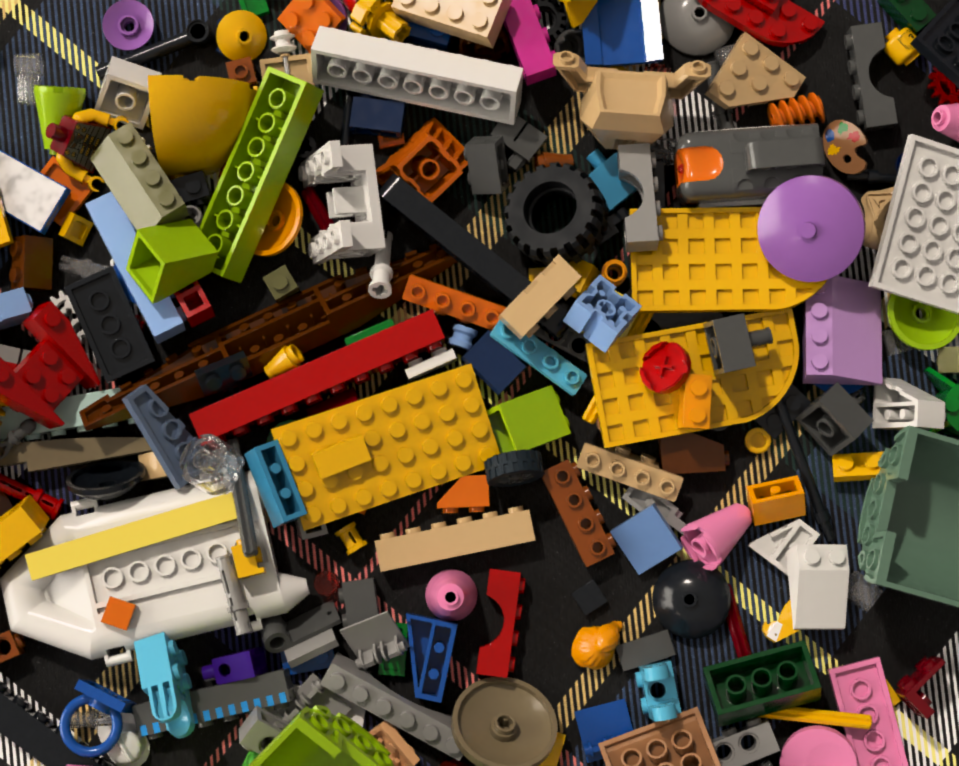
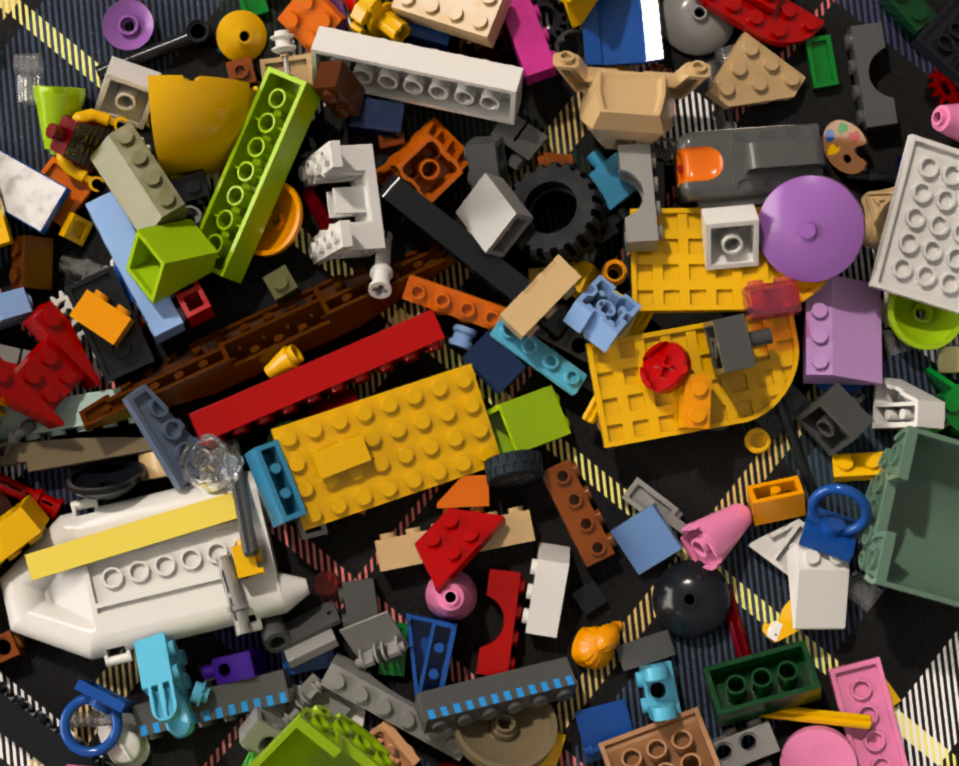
orange tile [101,596,136,631] -> none
black hinge [194,351,253,400] -> none
yellow bush [334,521,368,556] -> none
green tile [344,318,395,345] -> none
white plate [404,347,457,382] -> none
tan bracket [576,443,683,502] -> none
reddish brown slope [658,432,730,474] -> none
orange piece [767,92,825,126] -> none
yellow head [884,27,920,66] -> none
dark red bracket [895,656,946,719] -> none
none -> light orange brick [69,289,135,347]
none -> medium azure plate [189,681,211,707]
none -> reddish brown brick [313,60,366,118]
none -> dark grey brick [414,657,578,734]
none -> red wing [415,508,506,594]
none -> light grey brick [455,173,534,258]
none -> white wedge [521,542,570,638]
none -> white slope [701,204,759,270]
none -> clear pink brick [741,276,802,322]
none -> blue tile [799,483,872,562]
none -> green tile [804,34,839,91]

